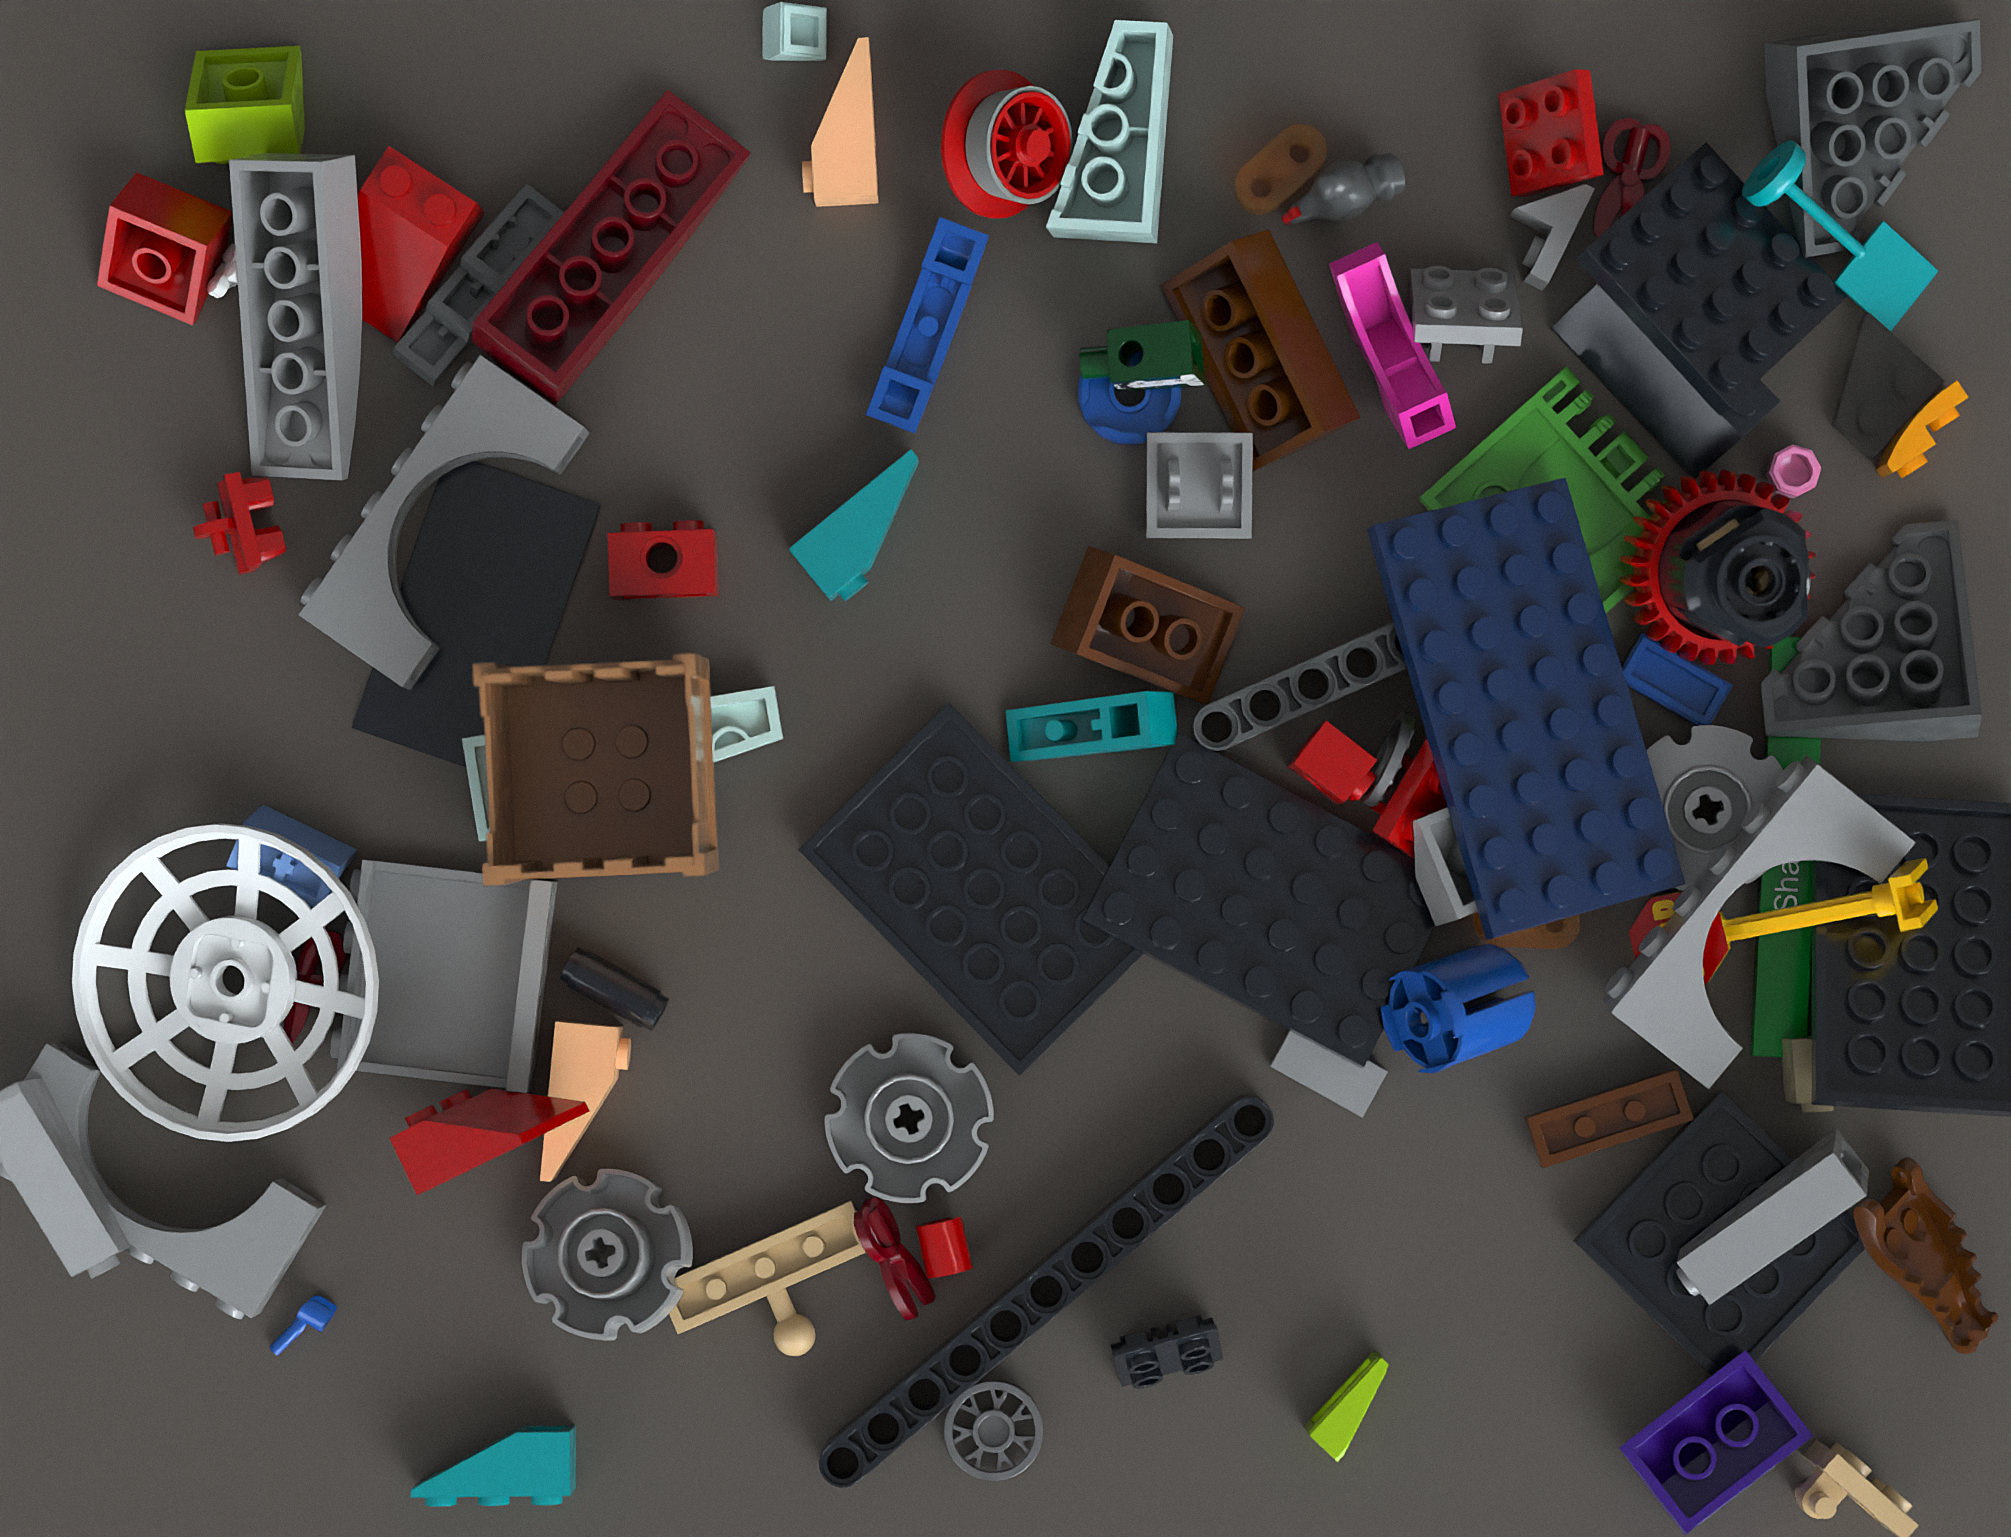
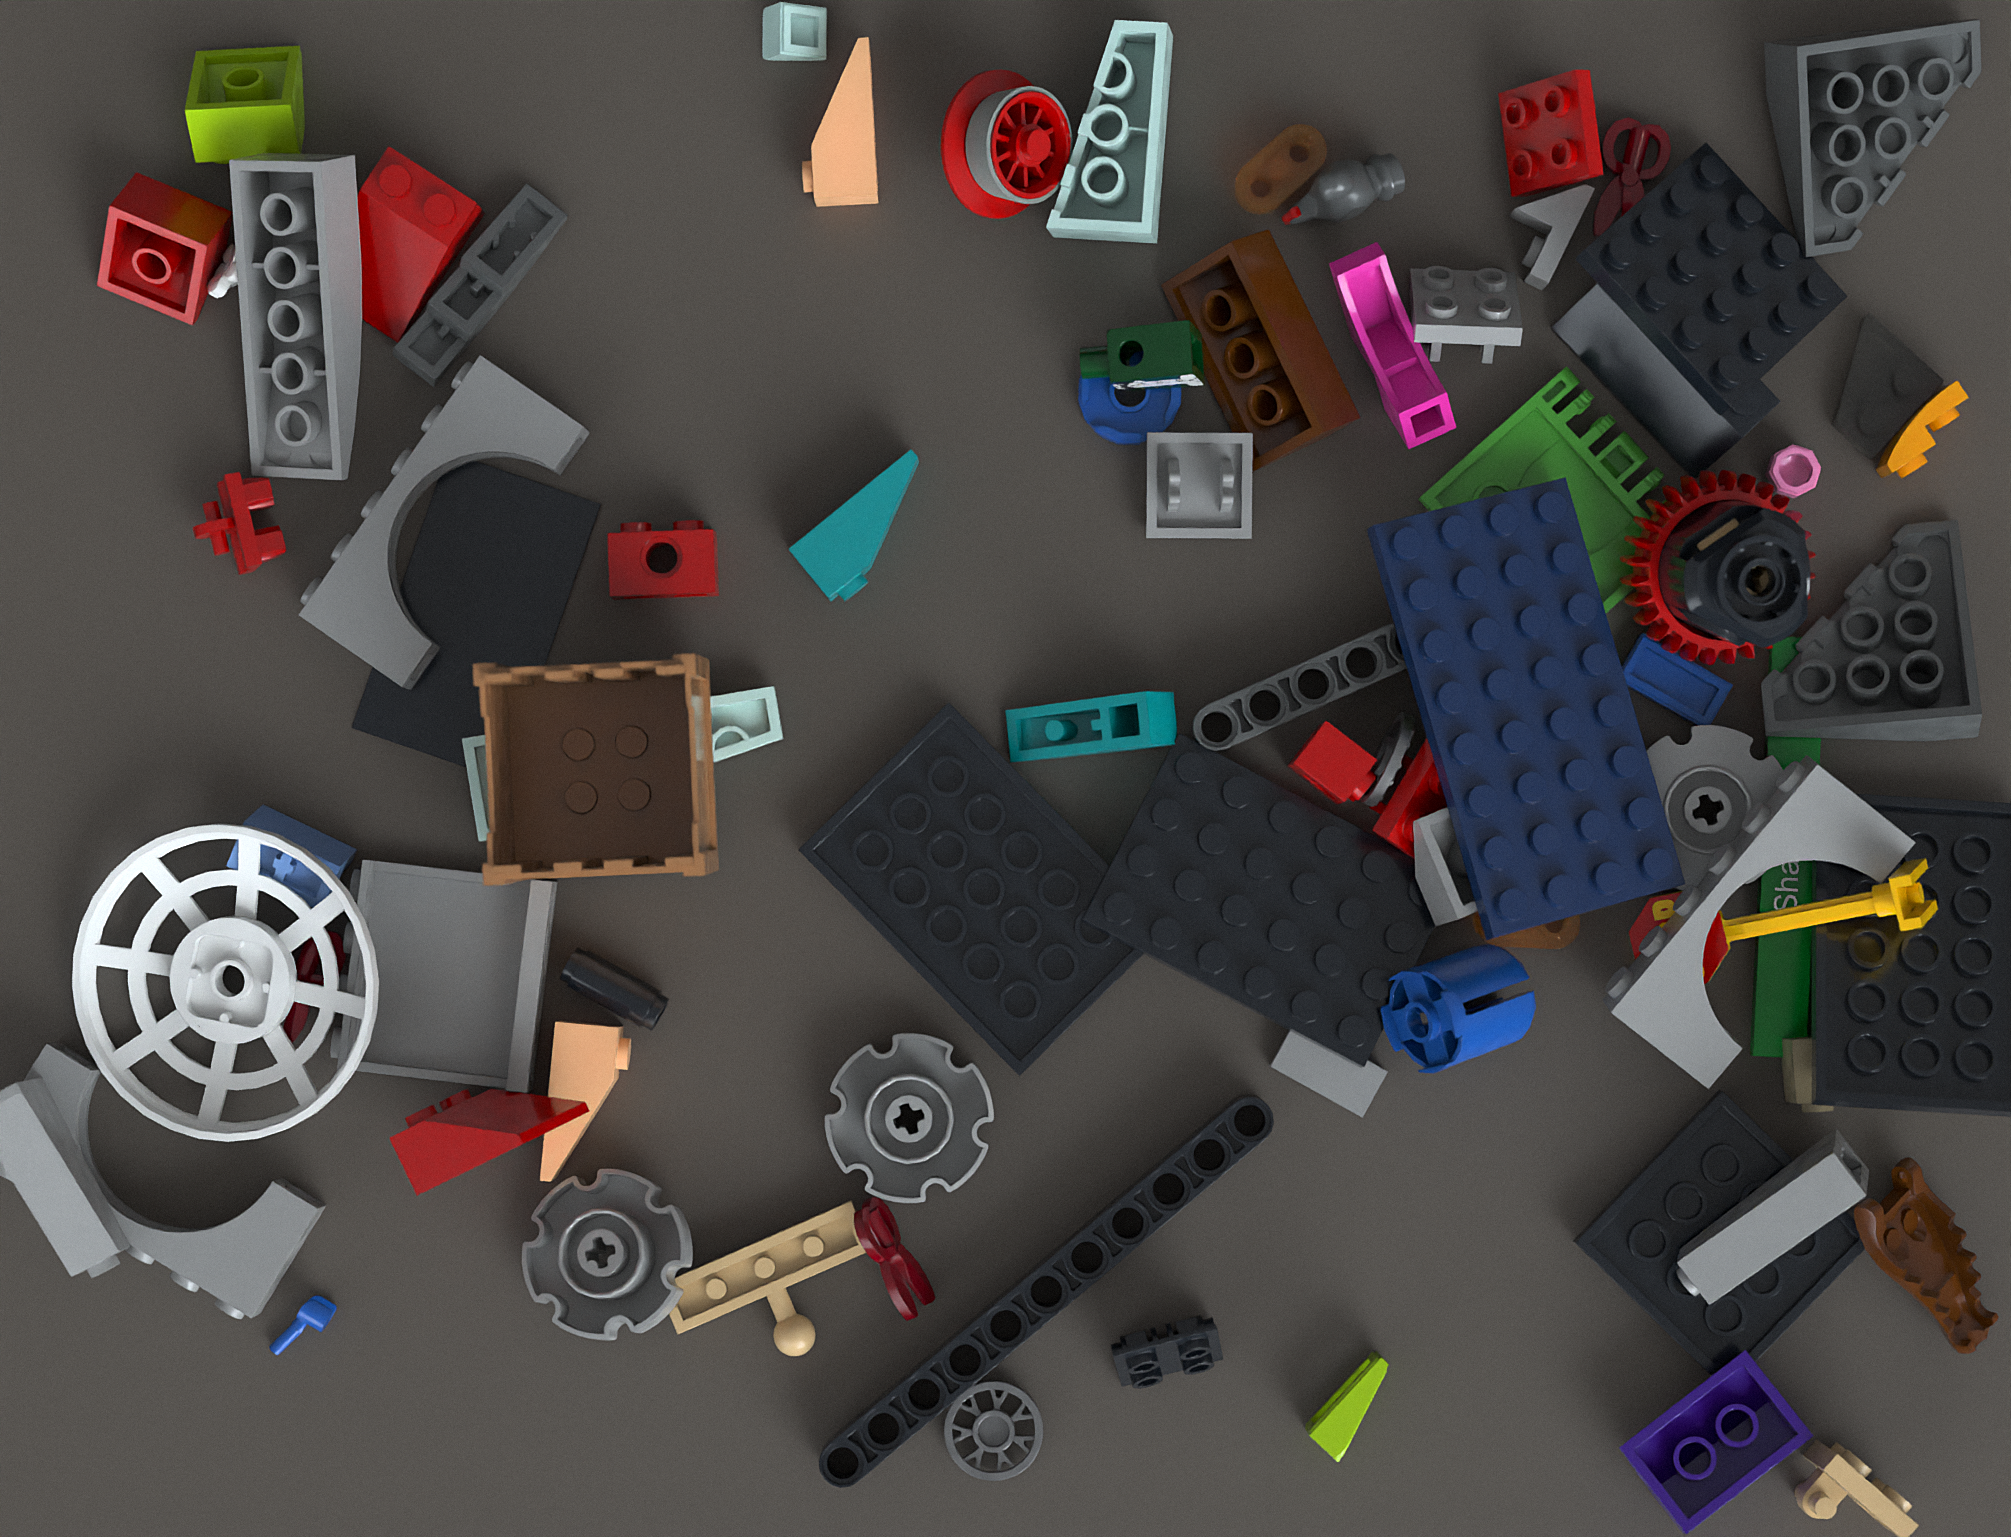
teal slope [411,1425,576,1507] -> none
dark red slope [472,89,751,406] -> none
blue slope [866,217,989,433] -> none
red piece [916,1216,973,1278] -> none
reddish brown slope [1050,546,1245,705] -> none
reddish brown plate [1524,1069,1694,1168] -> none
teal piece [1742,140,1938,332] -> none

